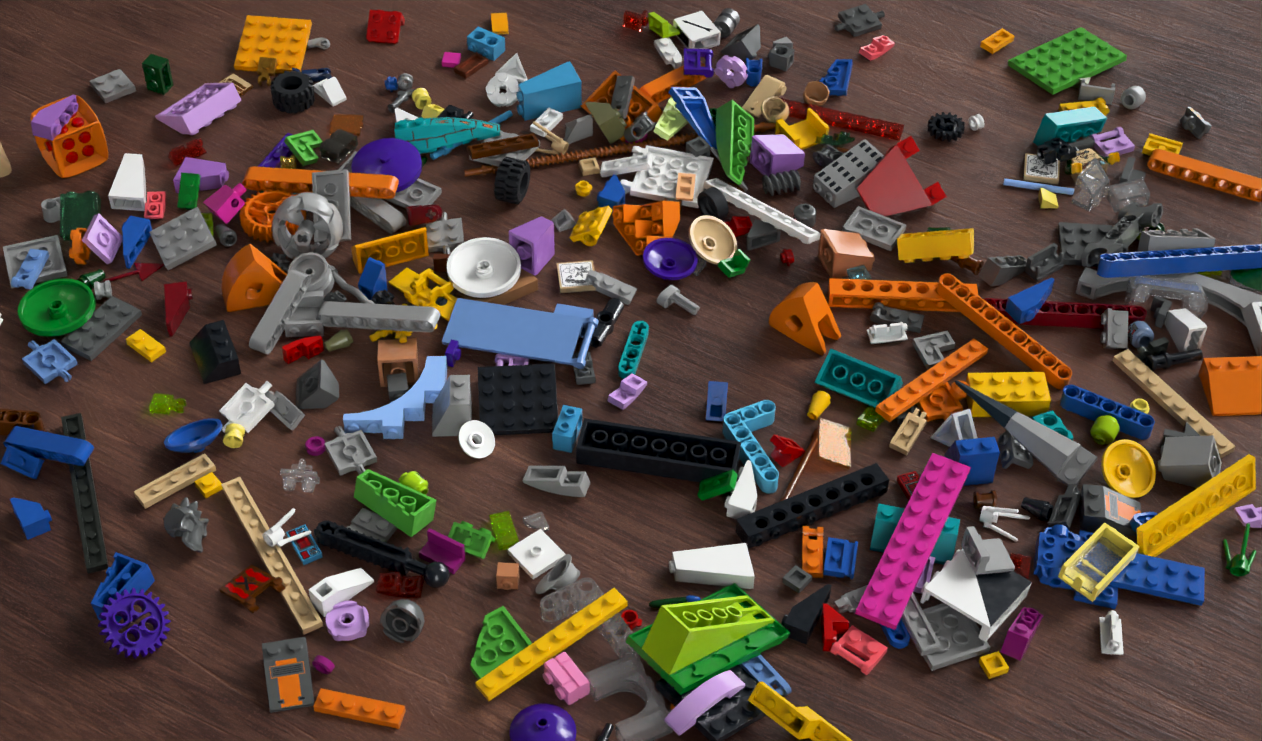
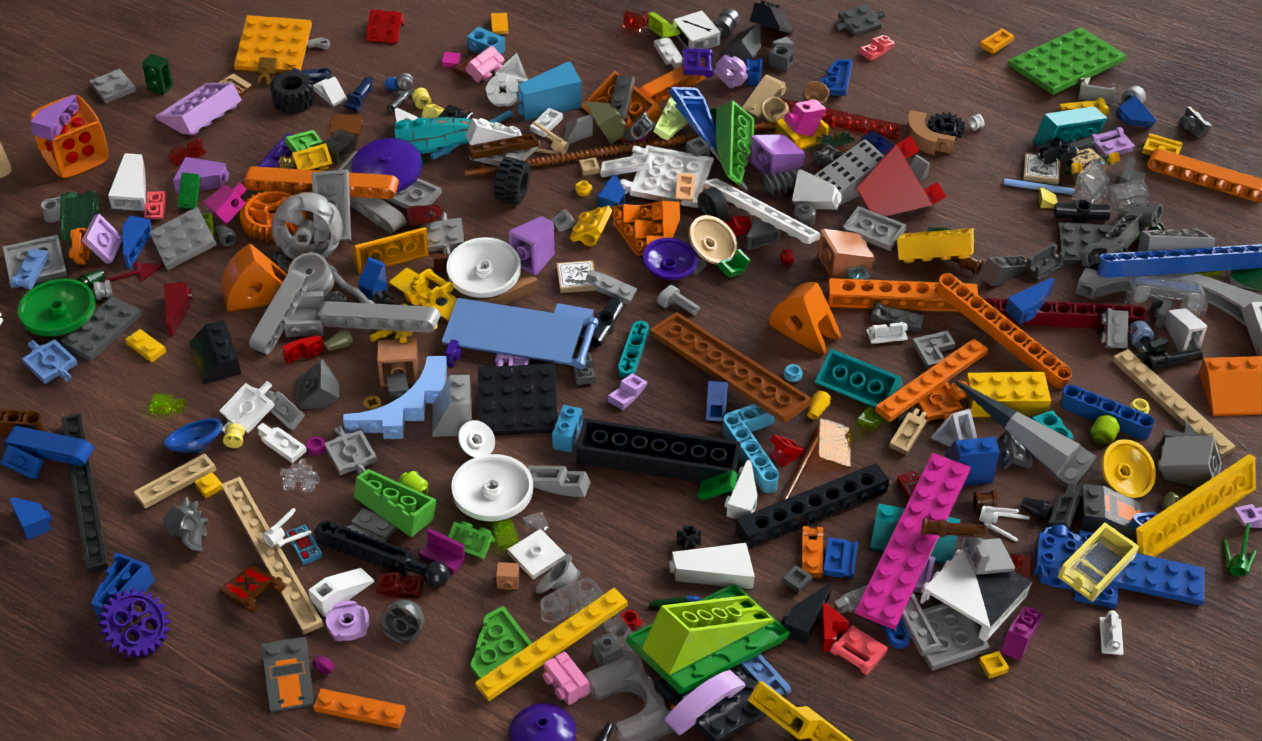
none -> white hinge [257,423,307,463]
none -> yellow bracket [292,143,332,171]
none -> dark blue piece [343,77,374,112]
none -> pearl gold bush [363,395,381,411]
none -> white dish [452,454,533,521]
none -> bright pink brick [465,46,505,83]
none -> white slope [465,118,522,145]
none -> dark grey brick [592,633,622,672]
none -> dark orange plate [649,312,812,423]
none -> black gear [677,525,702,550]
none -> black slope [749,0,793,33]
none -> medium azure plate [783,364,803,382]
none -> dark pink torso [784,100,826,136]
none -> white slope [792,170,841,209]
none -> clear blue plate [861,130,894,154]
none -> medium nougat arch [906,110,956,155]
none -> light grey slope [910,155,930,181]
none -> reddish brown pin [921,518,987,539]
none -> black piece [1054,199,1110,223]
none -> blue slope [1116,95,1157,128]
none -> olive arm [1161,492,1179,511]

